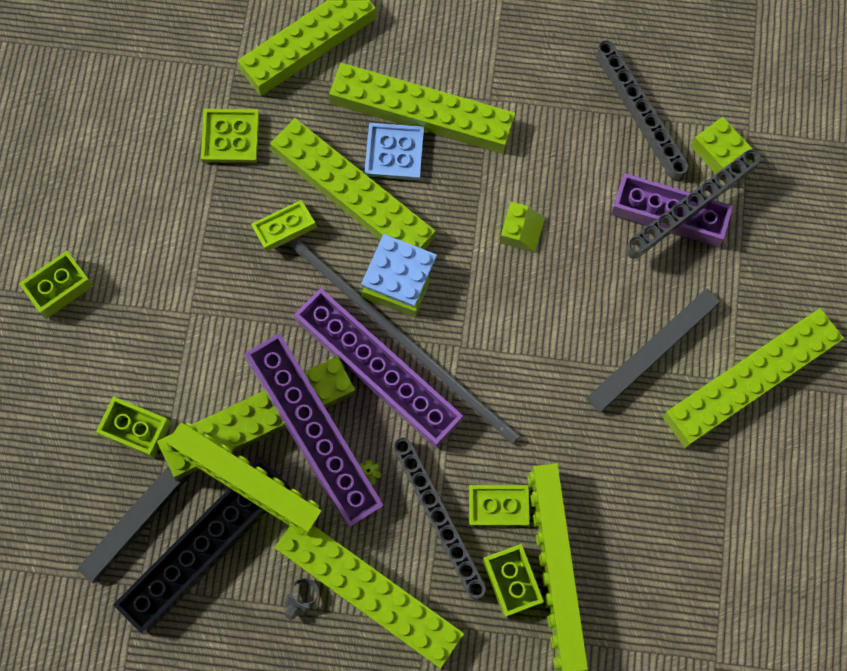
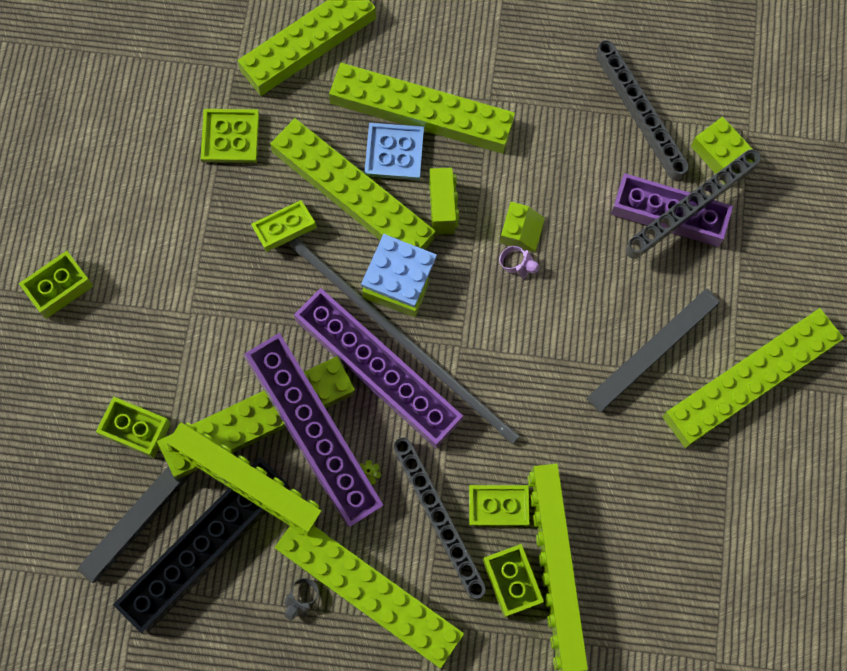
none -> lime brick [429,168,459,235]
none -> lavender piece [499,246,540,279]

